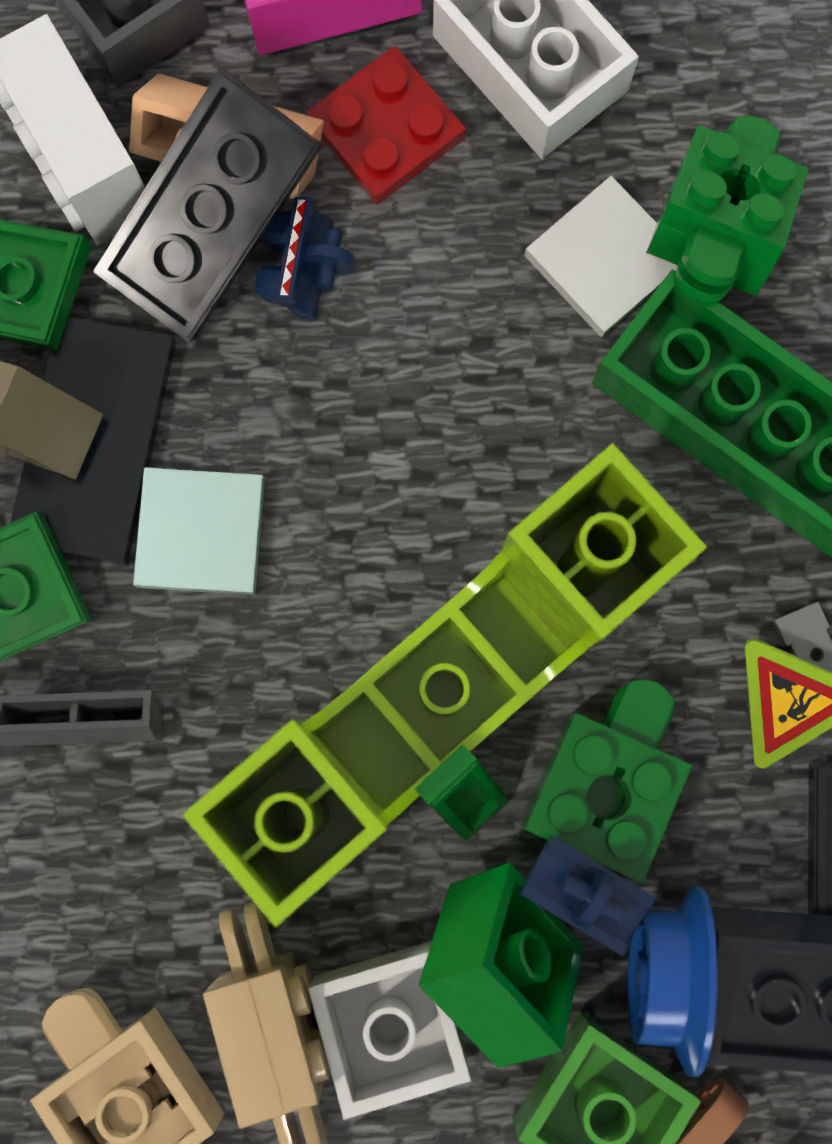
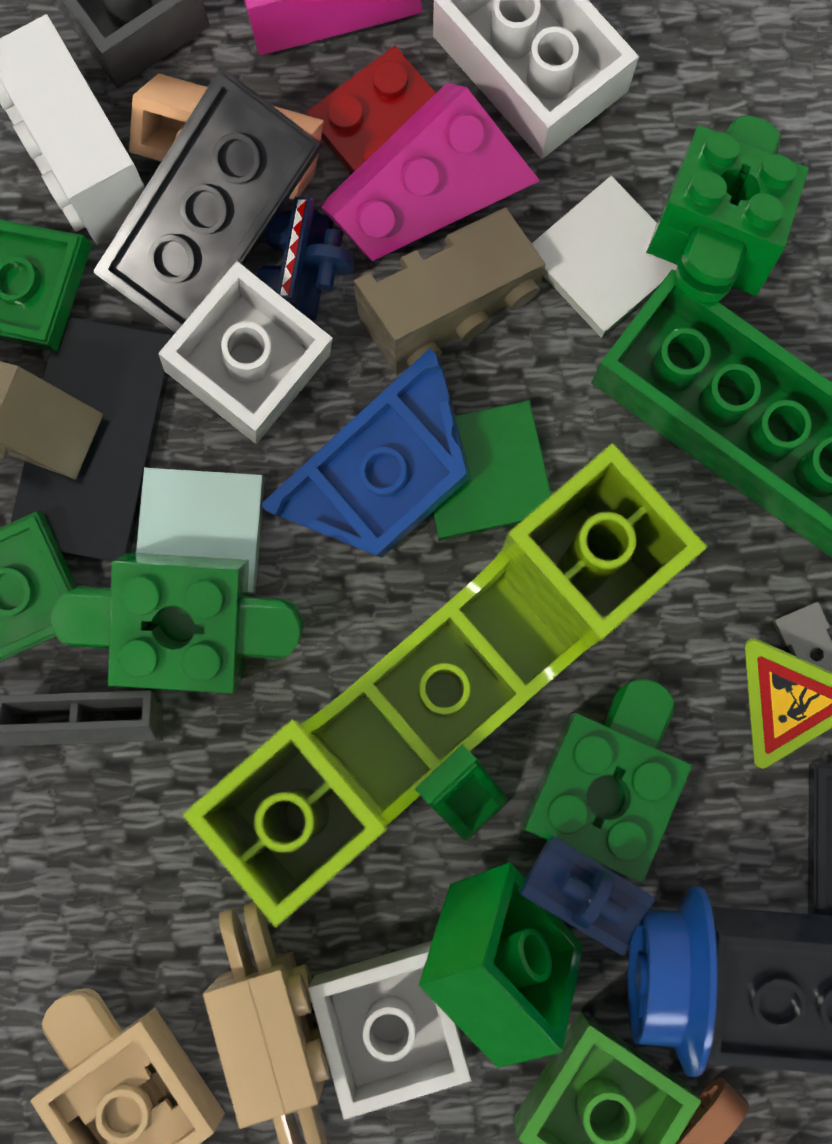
none -> green brick [51,552,304,694]
none -> white brick [158,261,333,444]
none -> blue wing [260,348,471,558]
none -> dark pink wedge [319,83,540,261]
none -> dark tan wedge [354,207,546,375]
none -> green tile [432,400,551,542]

